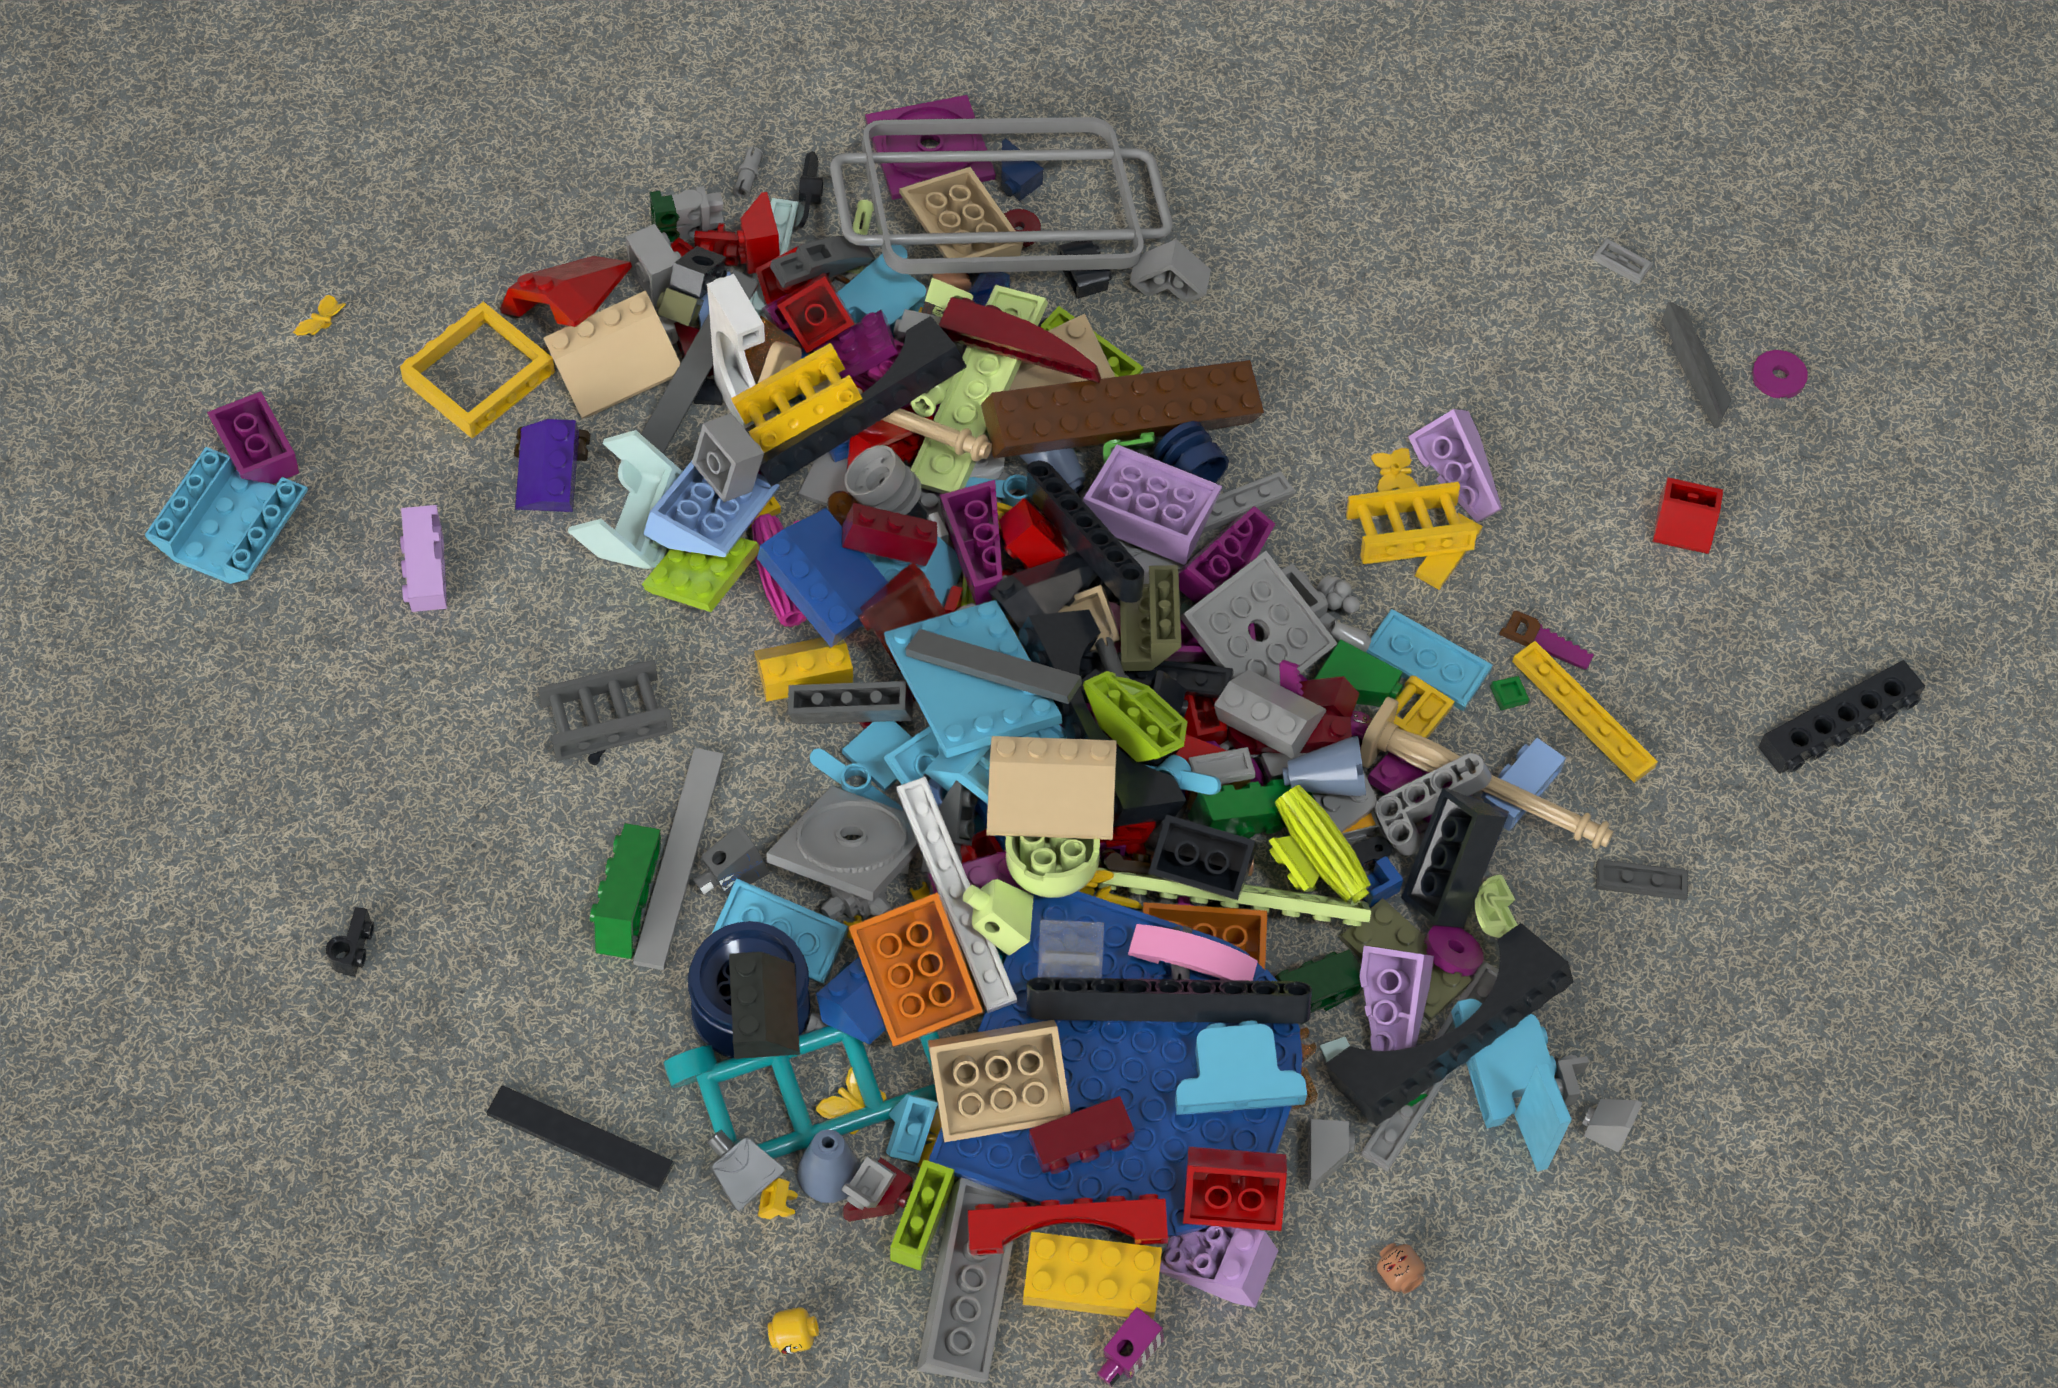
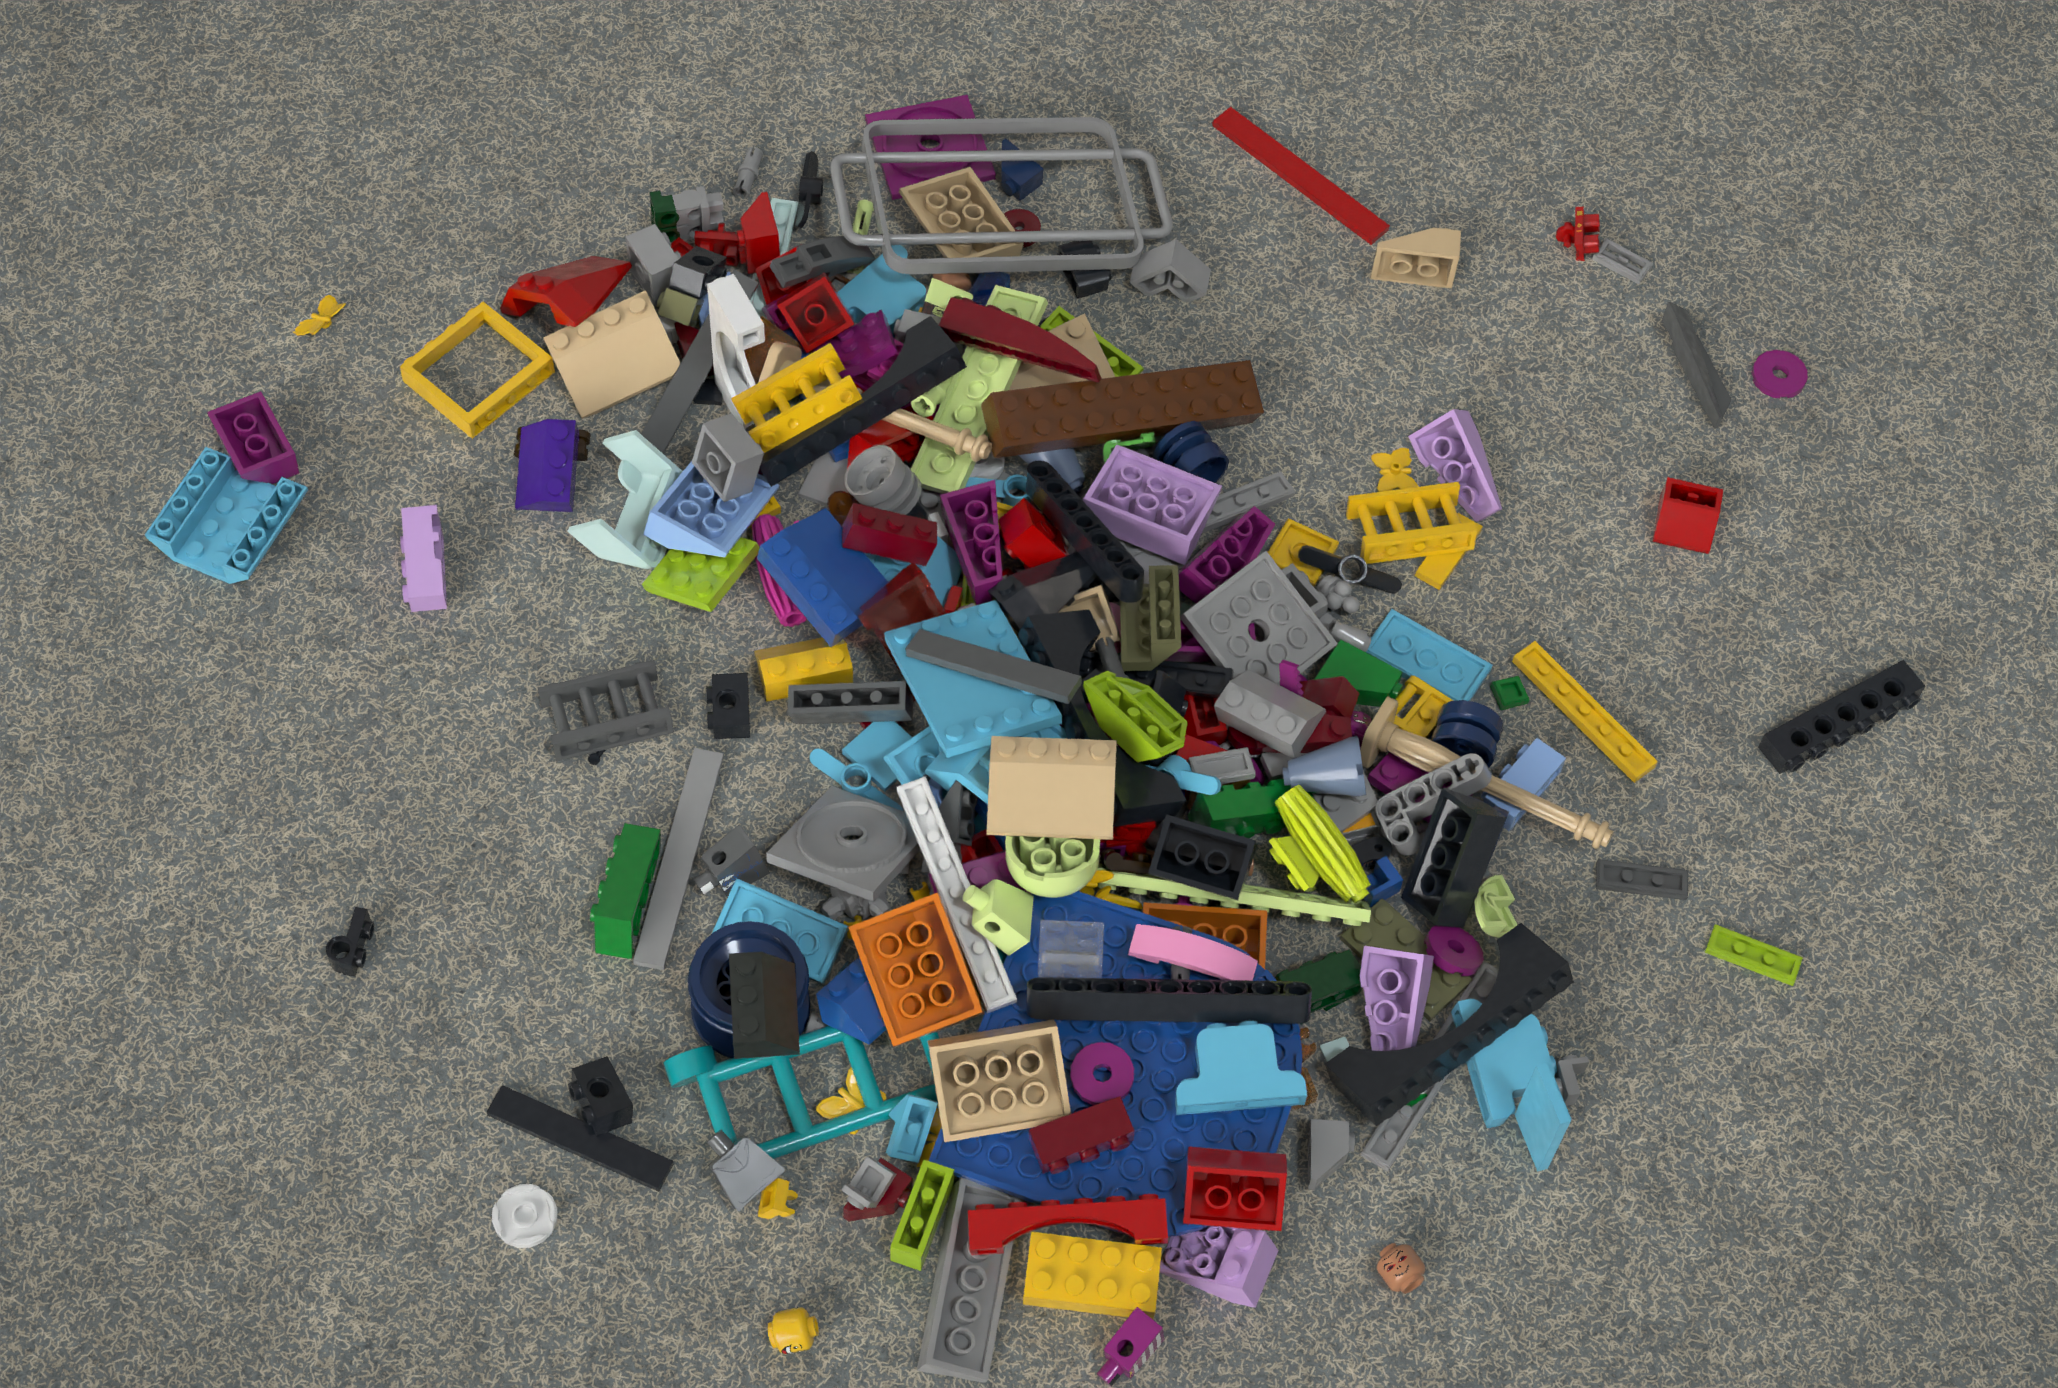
sand blue cone [797,1129,861,1203] -> none
piece [1499,611,1594,670] -> none
light grey slope [1582,1099,1642,1153] -> none
none -> white tile [492,1184,558,1248]
none -> black brick [568,1056,633,1136]
none -> black brick [706,673,750,739]
none -> magenta tile [1070,1042,1134,1106]
none -> red tile [1212,106,1390,245]
none -> yellow tile [1268,518,1339,587]
none -> black piece [1298,545,1402,594]
none -> tan slope [1371,228,1461,288]
none -> dark blue wheel [1431,700,1503,768]
none -> red hips [1556,206,1600,261]
none -> lime tile [1705,924,1803,986]

